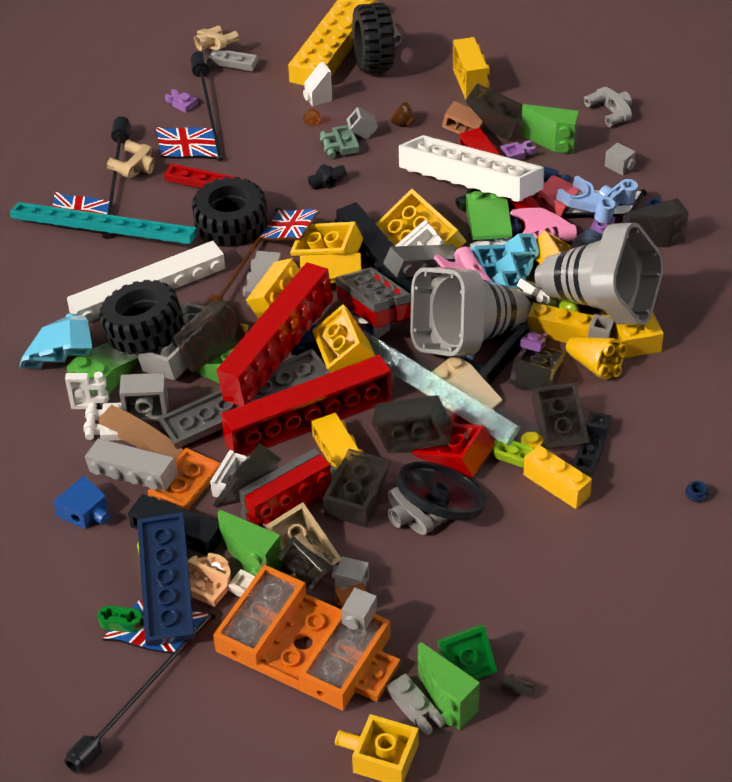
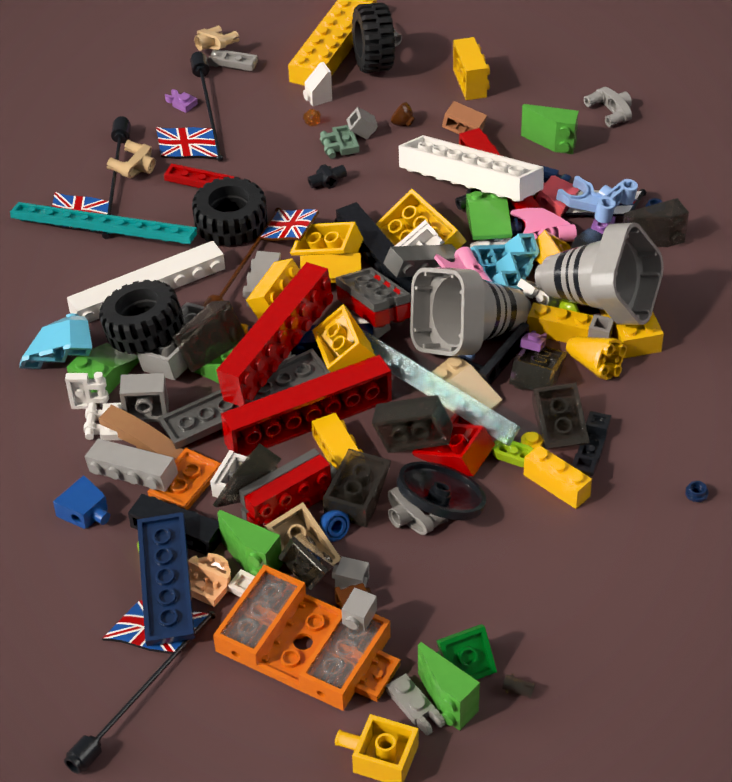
green beam [97,606,143,633] -> none
clear smoke slope [465,83,523,140] -> none
medium lavender plate [500,140,536,160] -> none
light grey brick [605,143,636,175] -> none
none -> blue brick [319,510,350,542]

